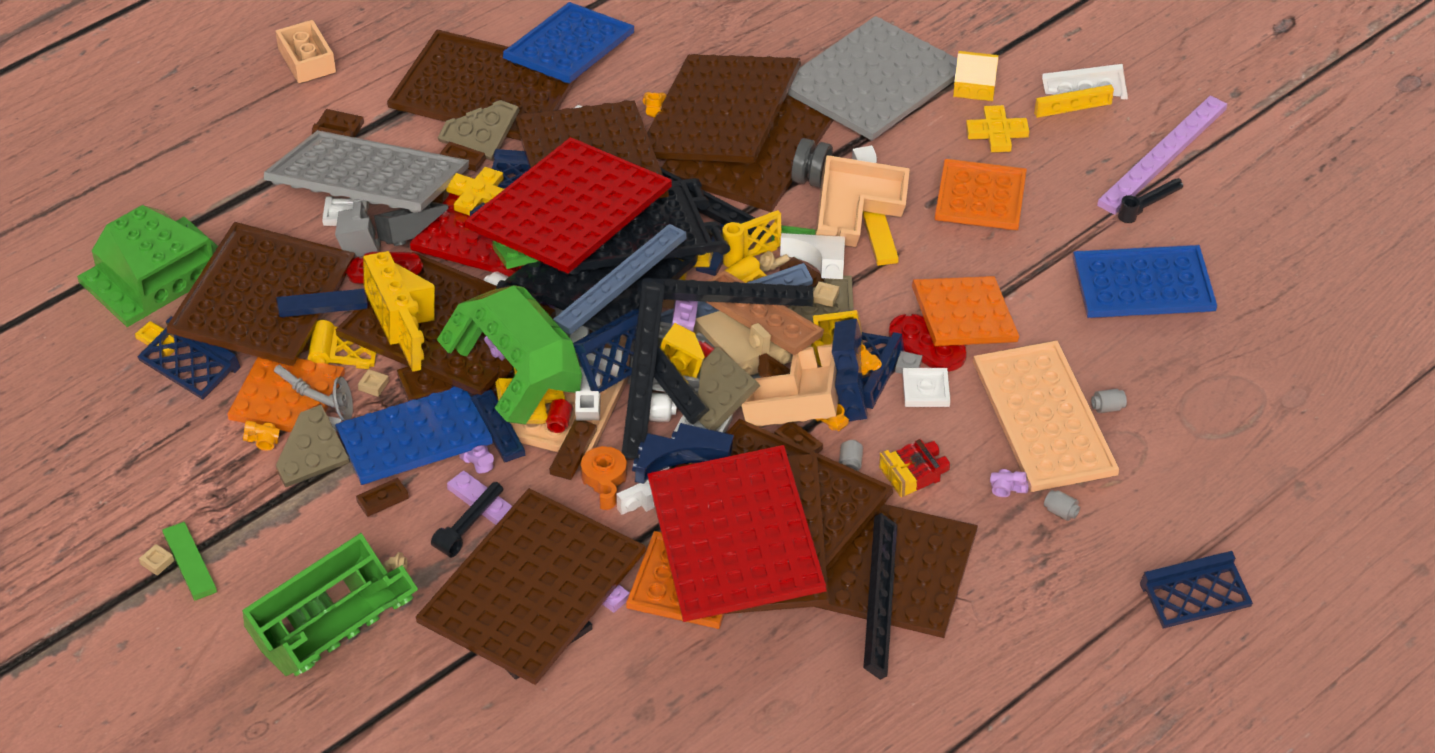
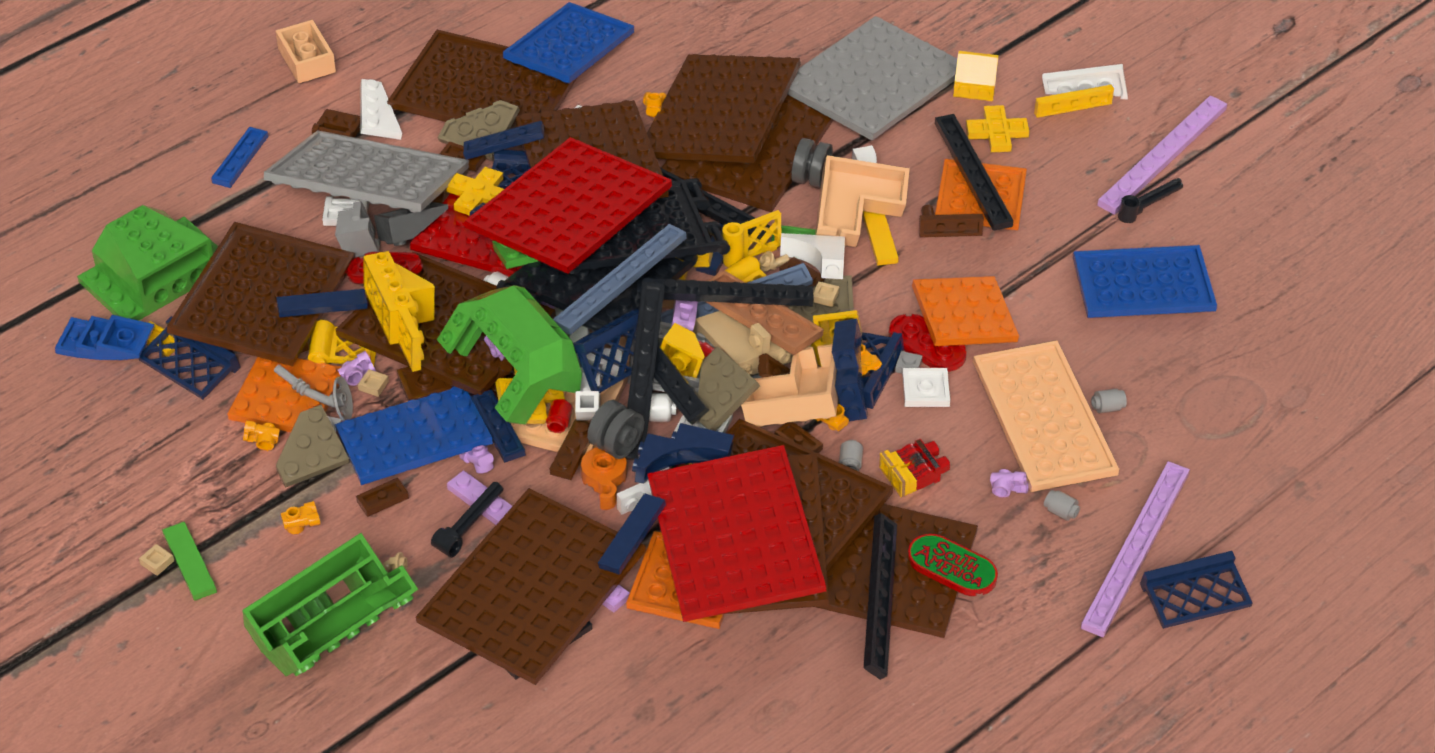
none -> blue slope [55,315,154,360]
none -> blue tile [211,127,268,188]
none -> light orange plate [280,501,320,534]
none -> lavender plate [337,351,376,386]
none -> white wing [360,79,402,140]
none -> dark blue tile [463,121,544,160]
none -> dark grey wheel [587,400,645,459]
none -> dark blue tile [598,493,666,575]
none -> tile [908,534,998,596]
none -> reddish brown piece [919,205,984,237]
none -> black plate [934,114,1013,231]
none -> lavender plate [1081,461,1190,638]

